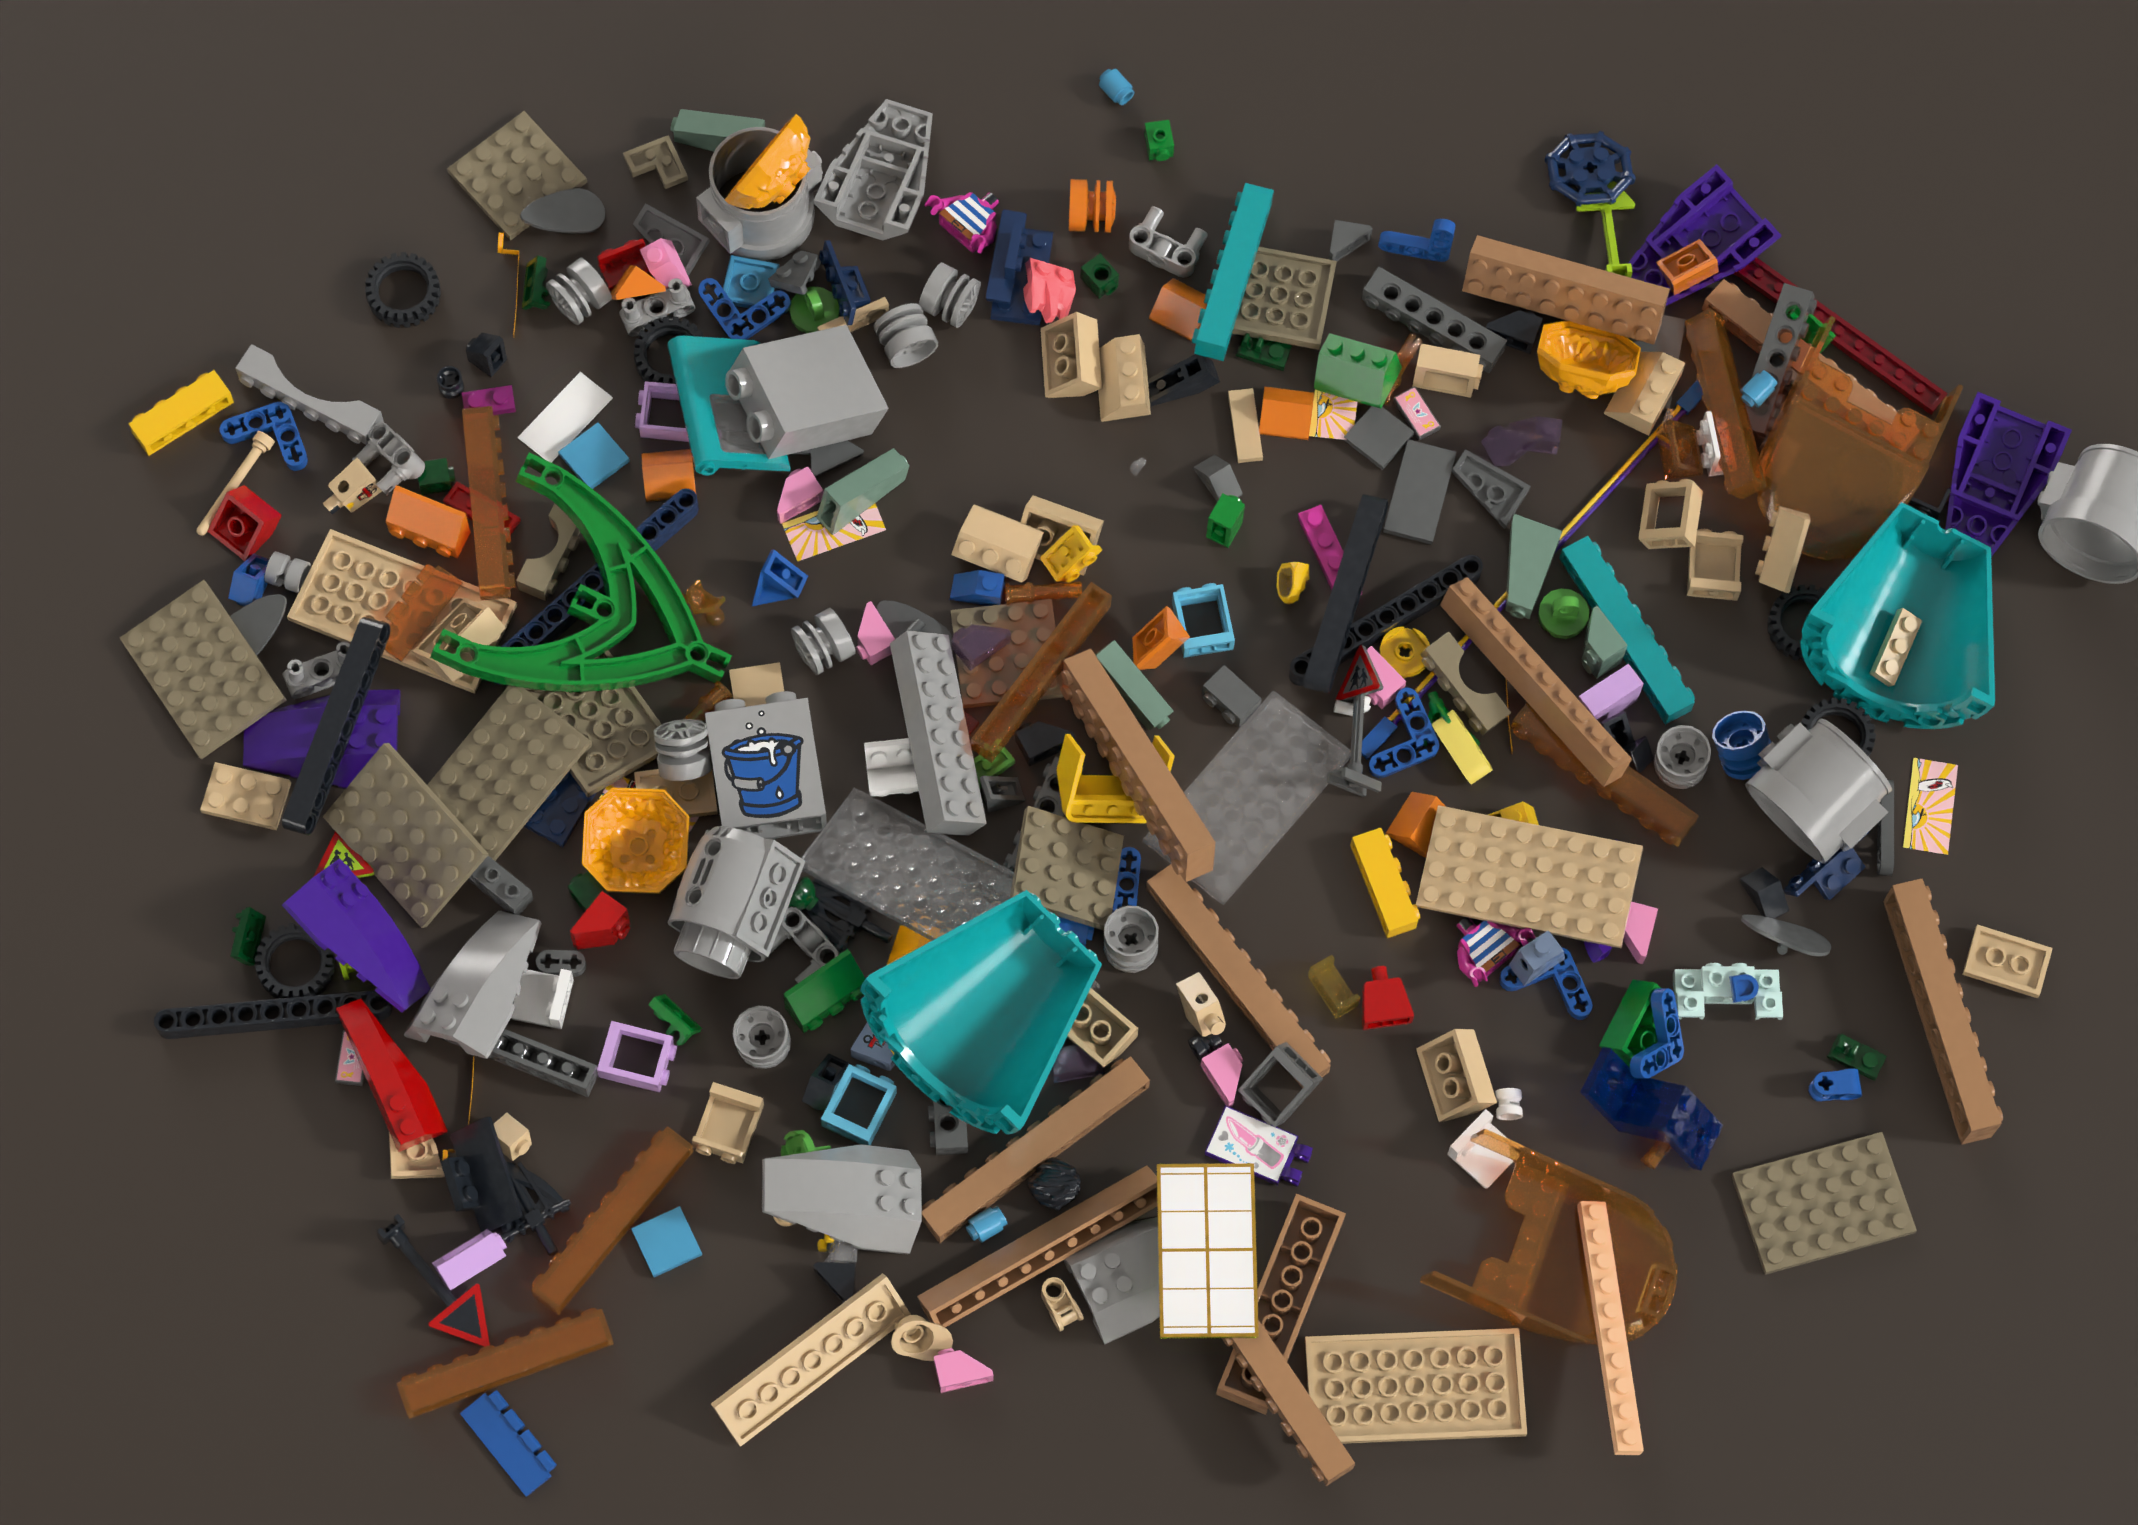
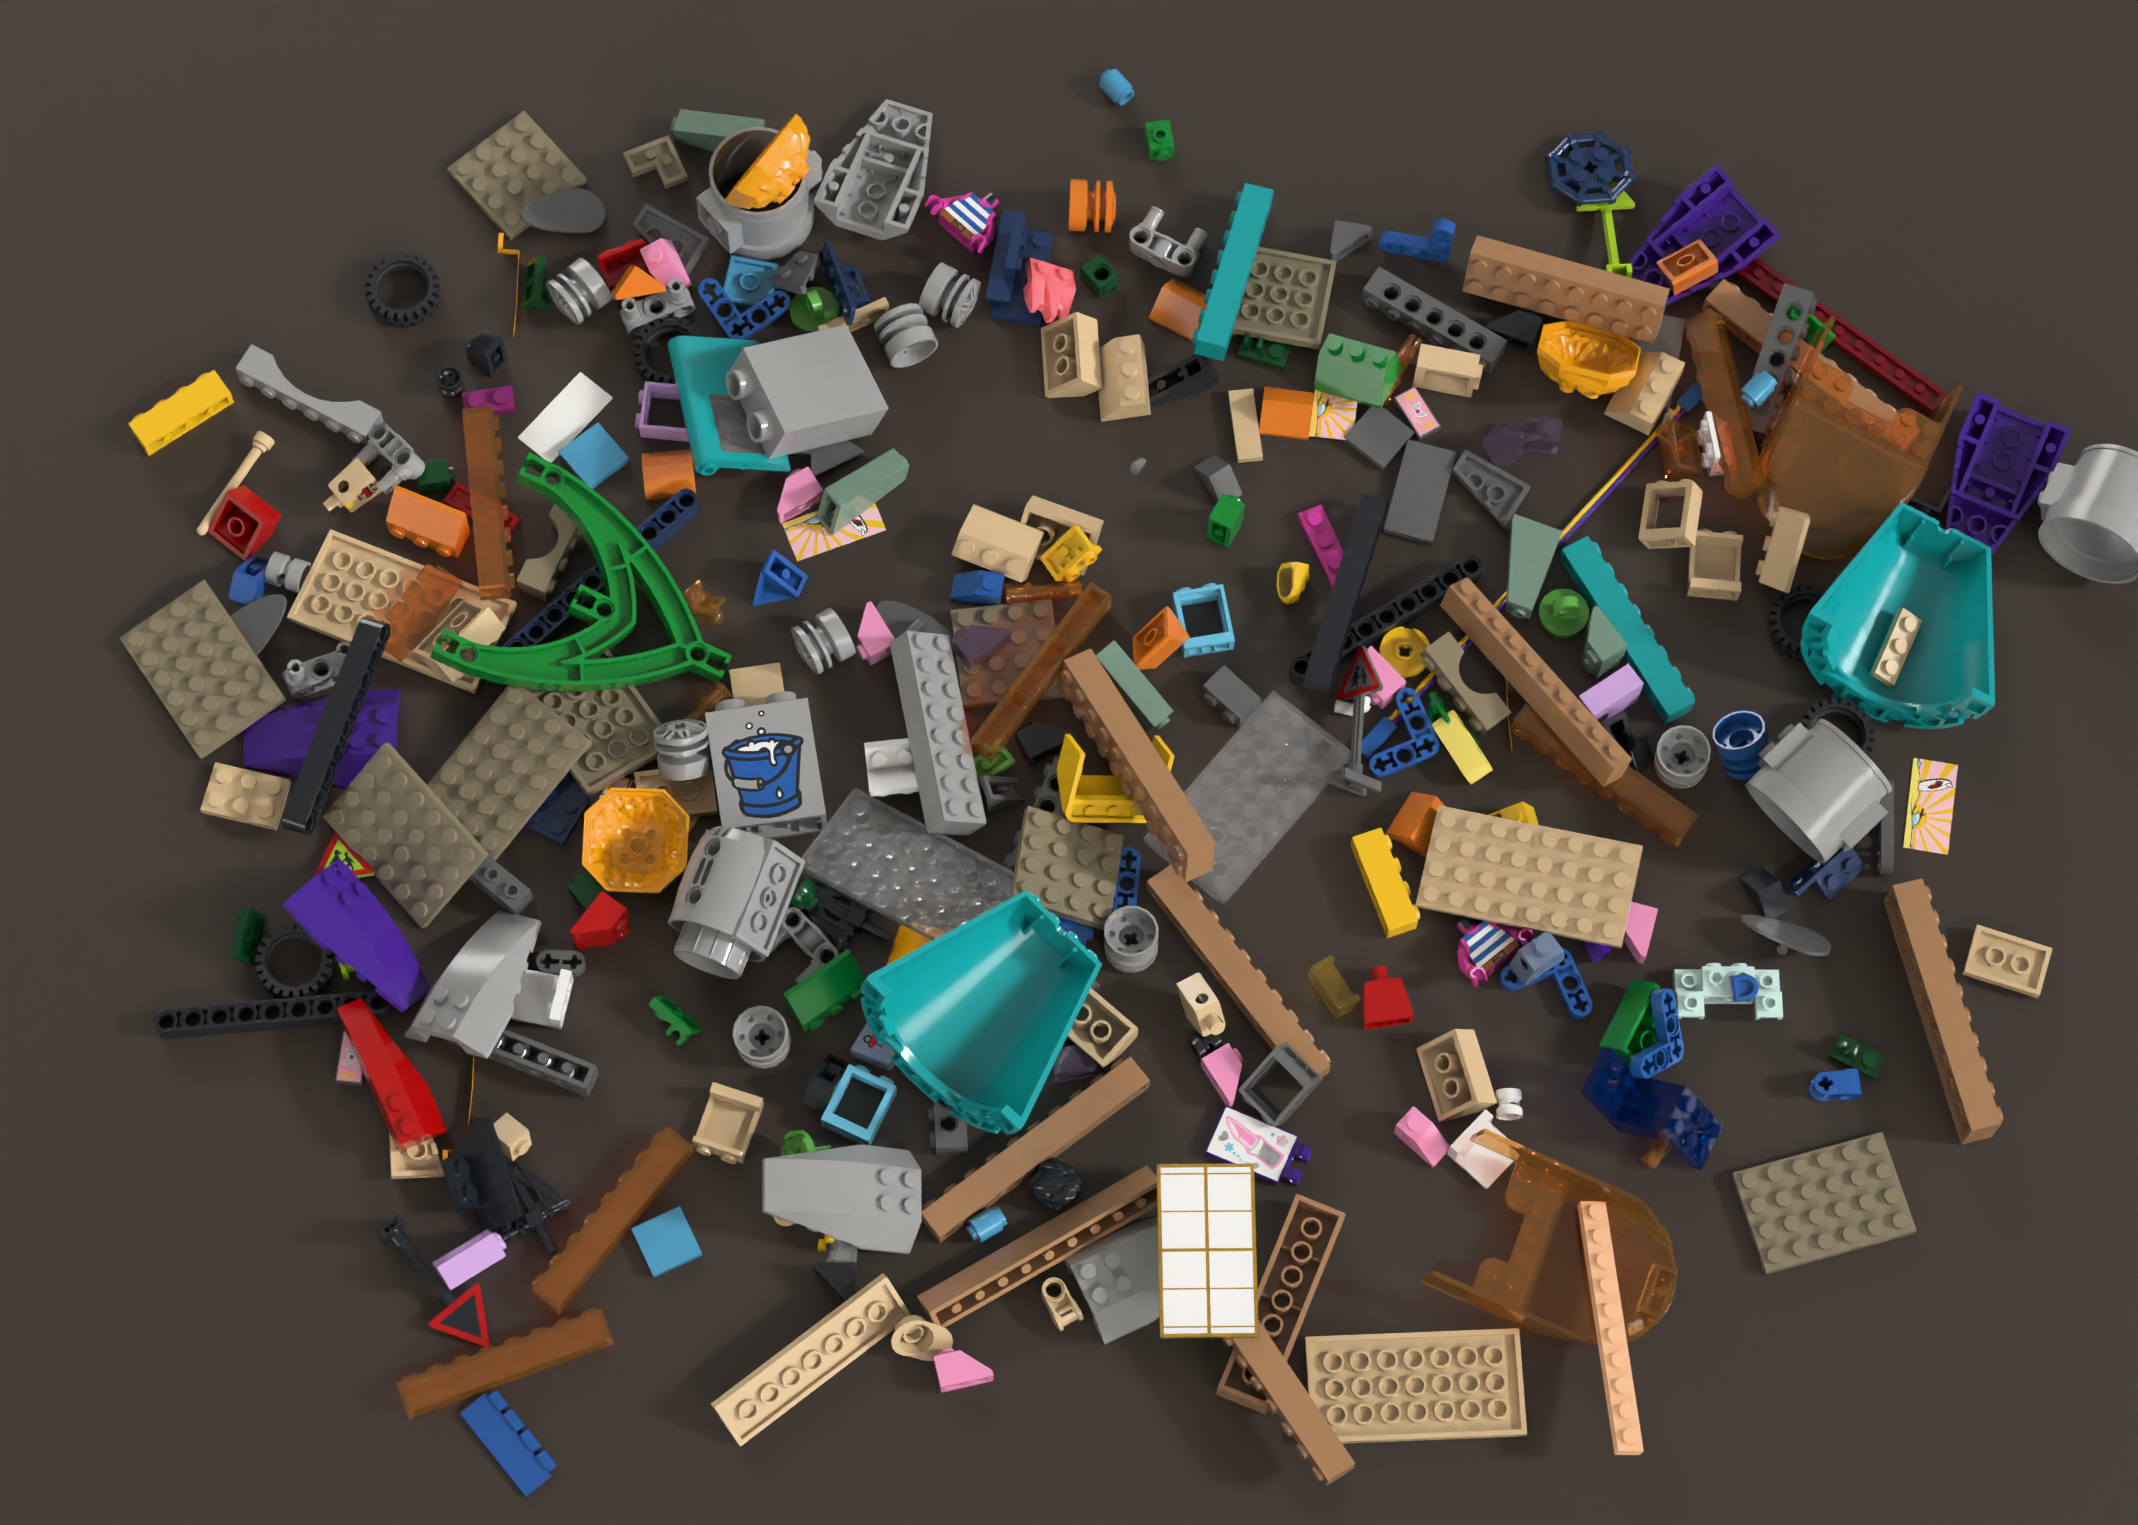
blue beam [219,402,308,471] -> none
lavender window [597,1021,677,1093] -> none
none -> bright pink slope [1394,1106,1450,1168]

